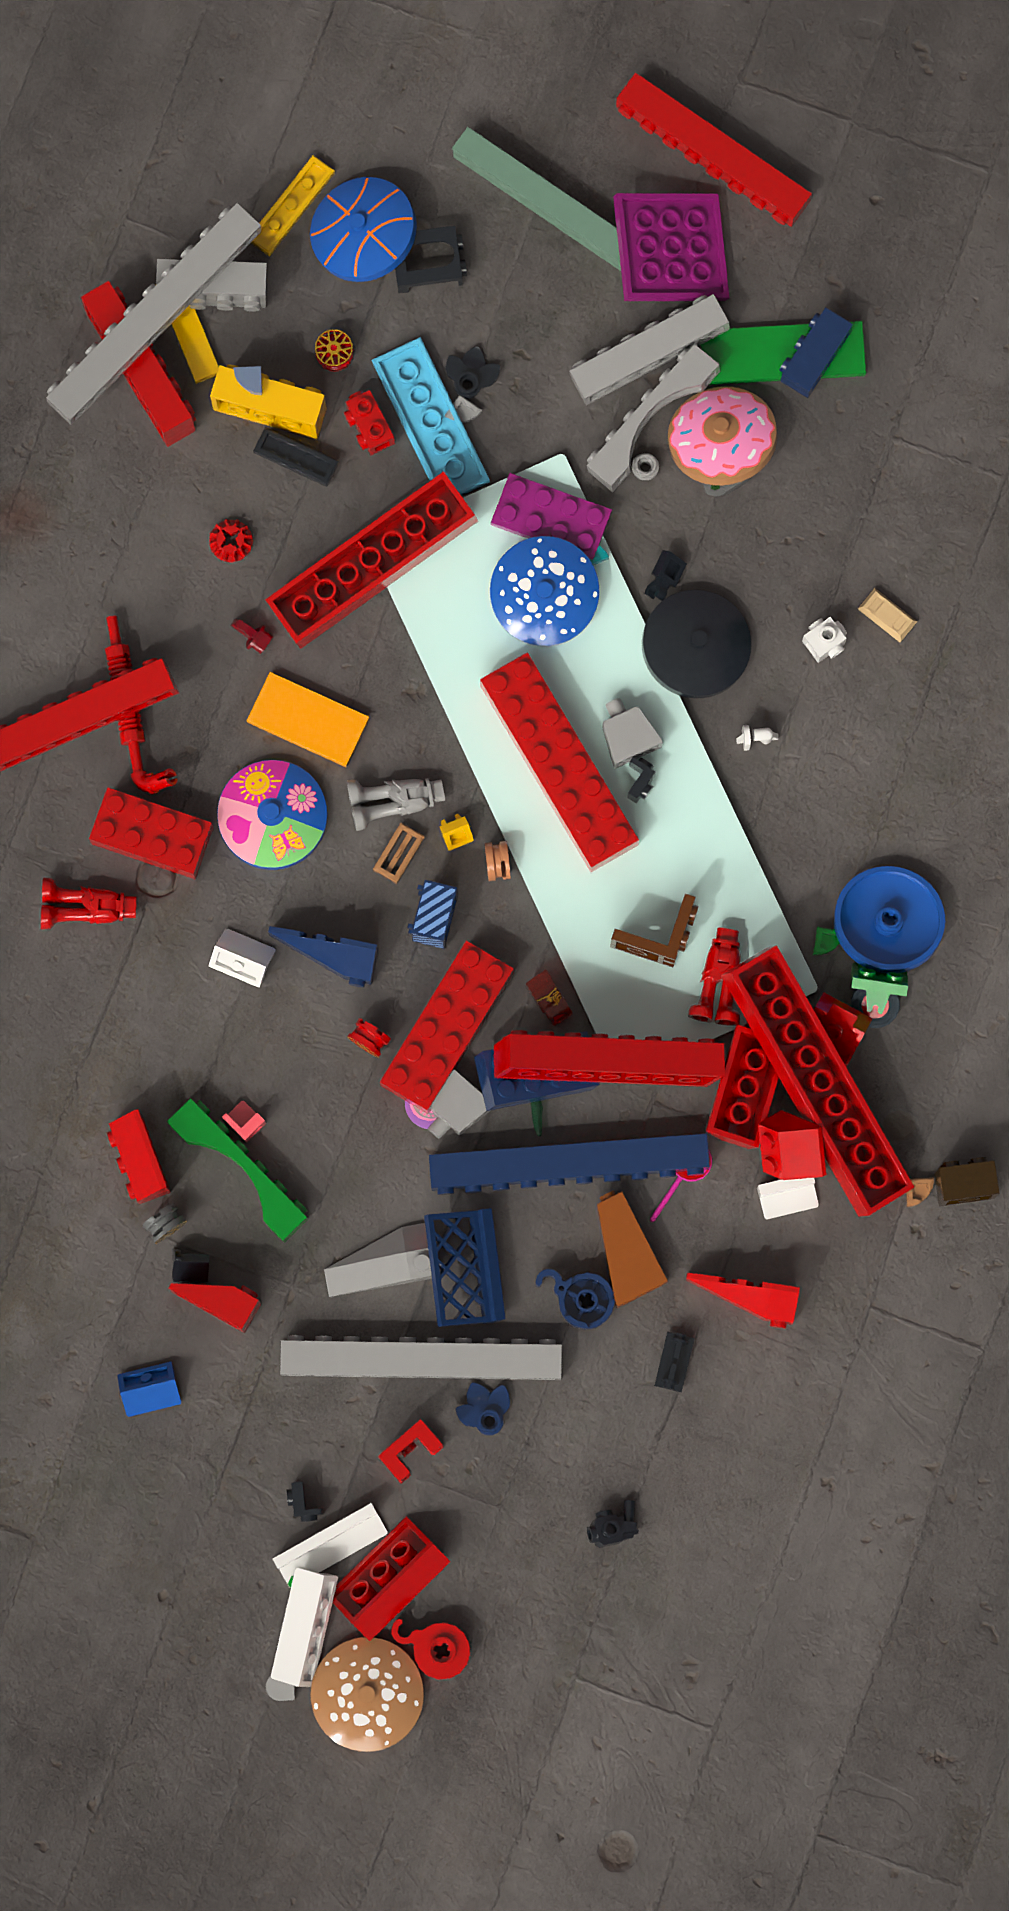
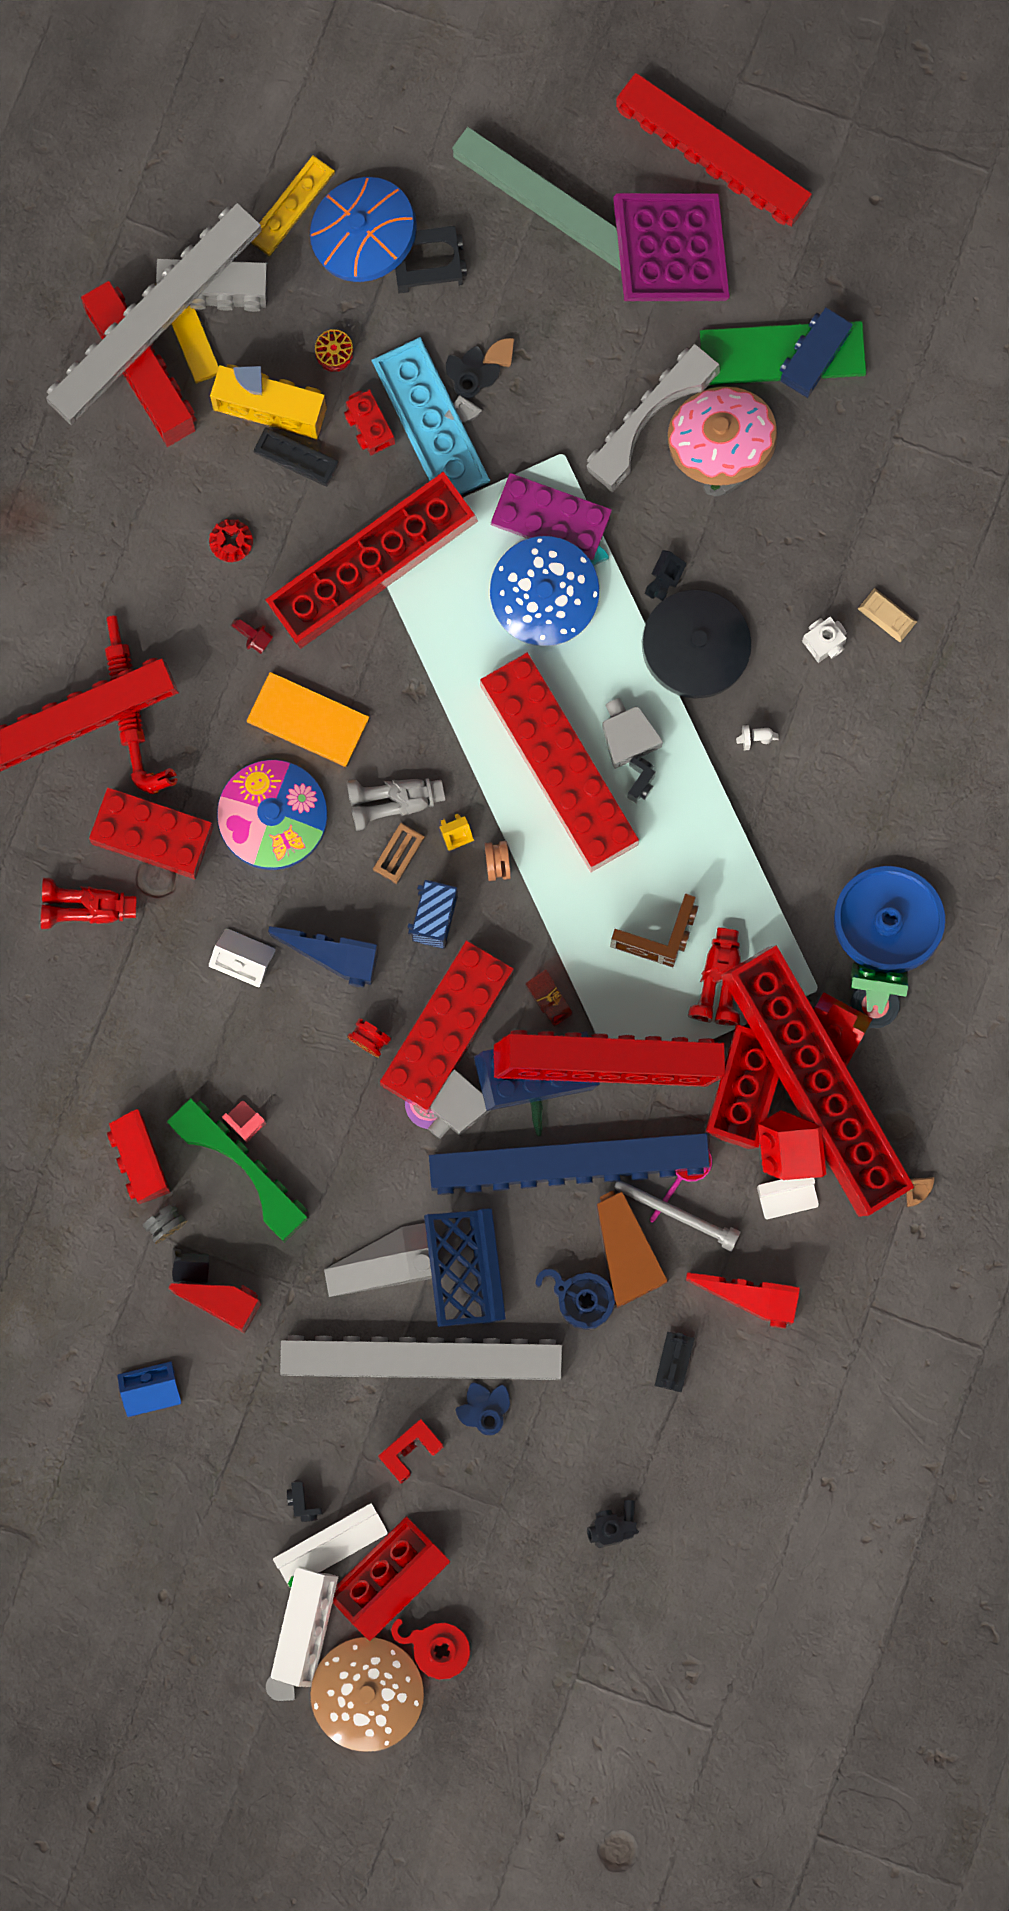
light grey brick [569,294,730,405] -> none
light grey plate [632,453,659,481] -> none
green tile [813,927,840,955] -> none
dark brown brick [934,1157,1000,1207] -> none
none -> medium nougat tile [483,338,514,367]
none -> light grey piece [615,1181,741,1251]

